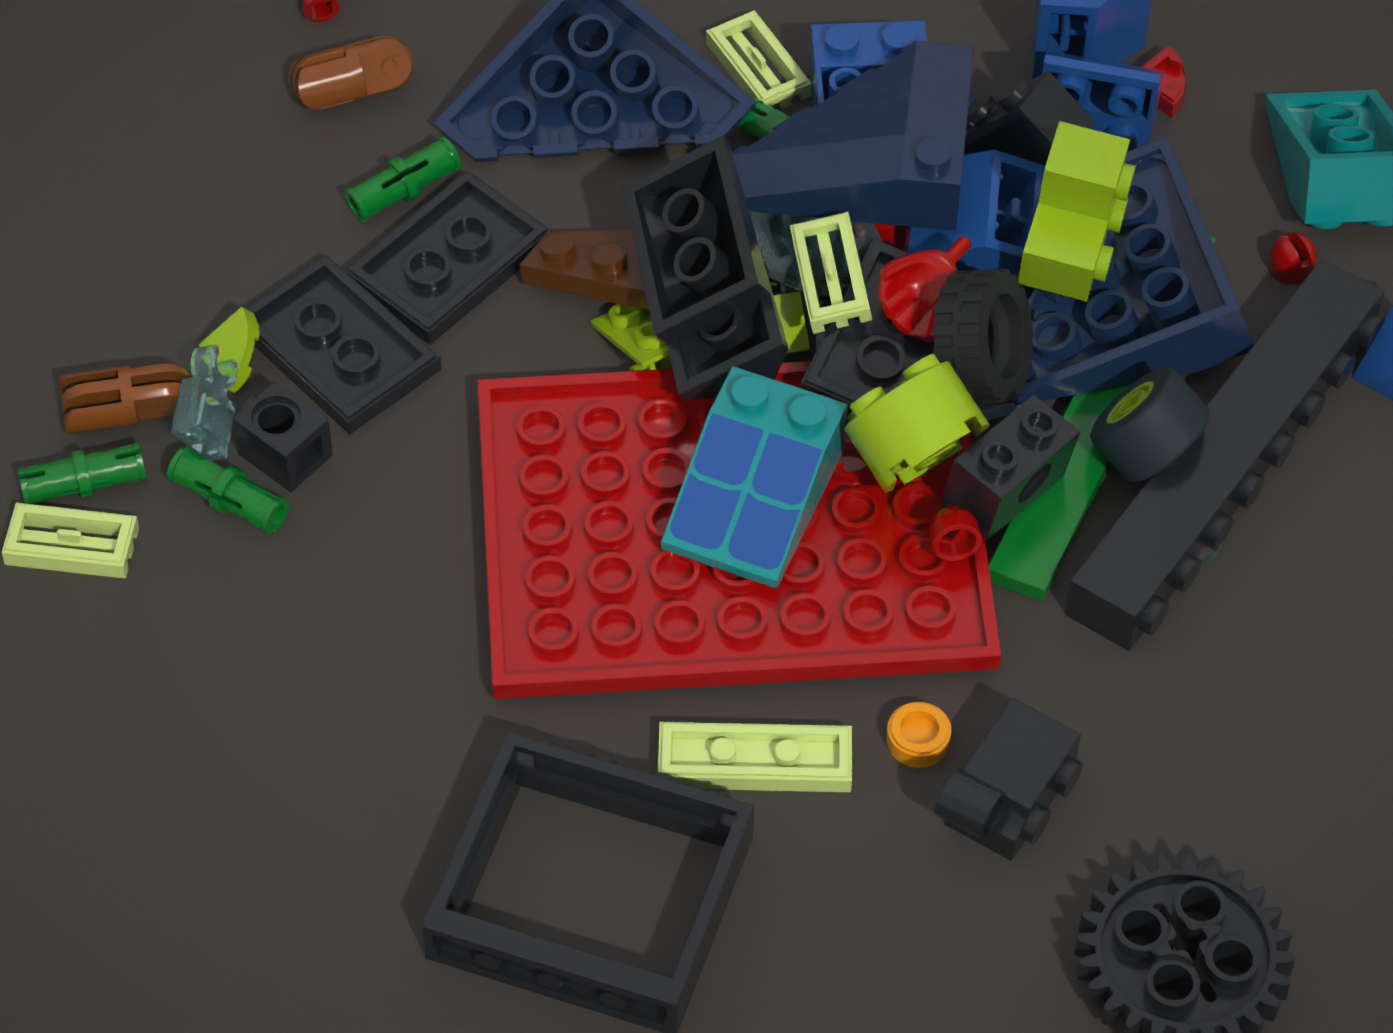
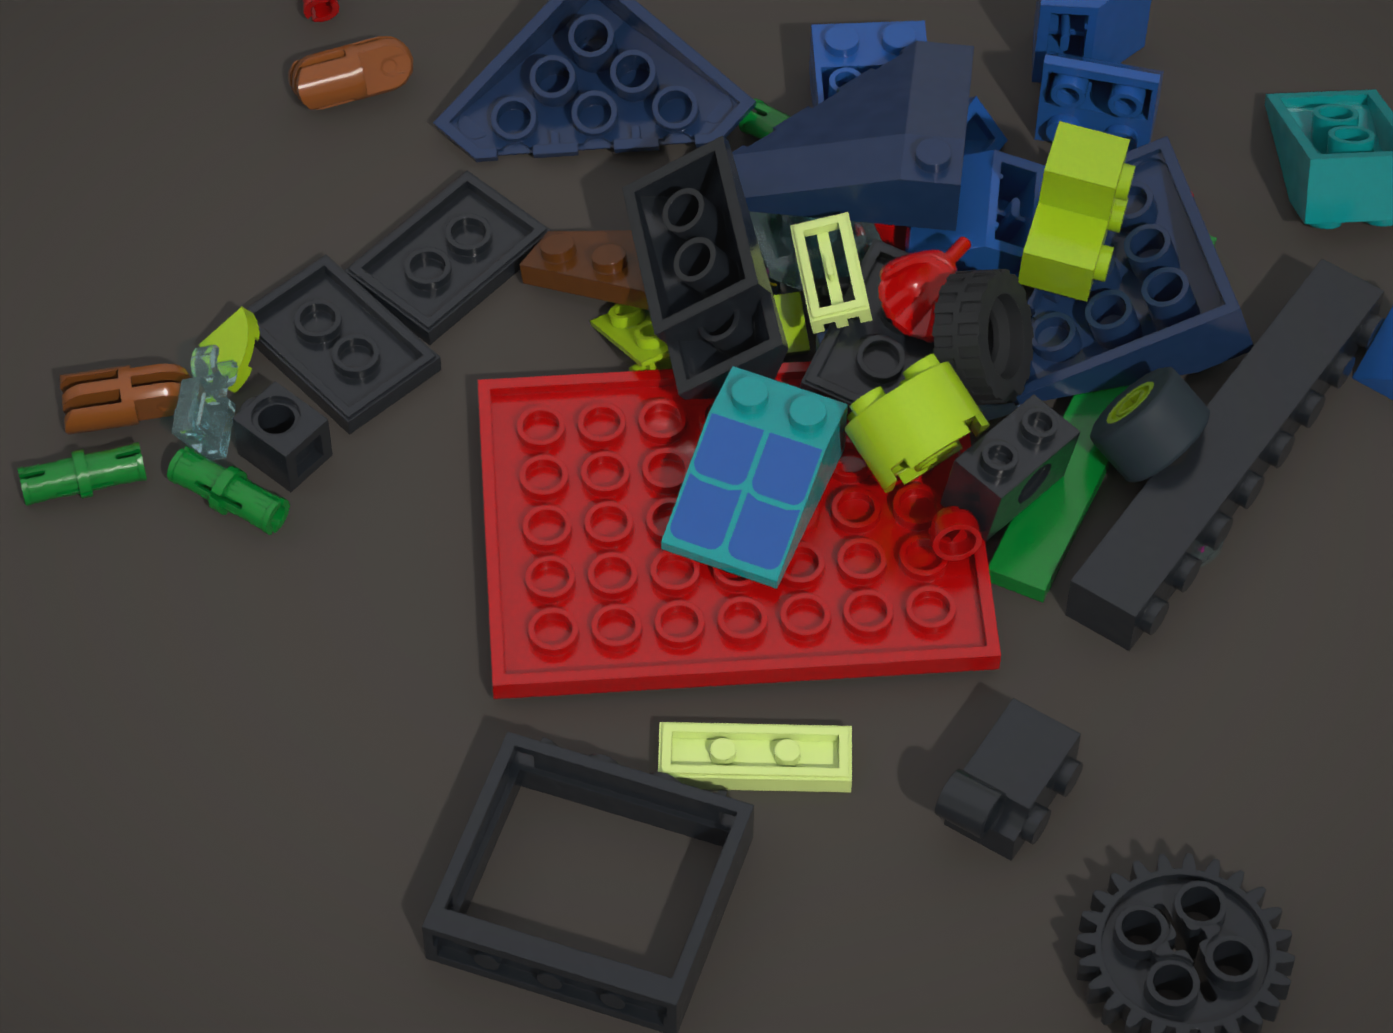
yellowish green tile [2,503,139,579] -> none
green pin [344,136,461,223] -> none
yellowish green tile [706,10,812,109] -> none
light orange tile [886,702,951,768] -> none
black brick [964,71,1095,166] -> none
red tile [1141,45,1186,118] -> none
red hinge [1268,232,1317,284] -> none

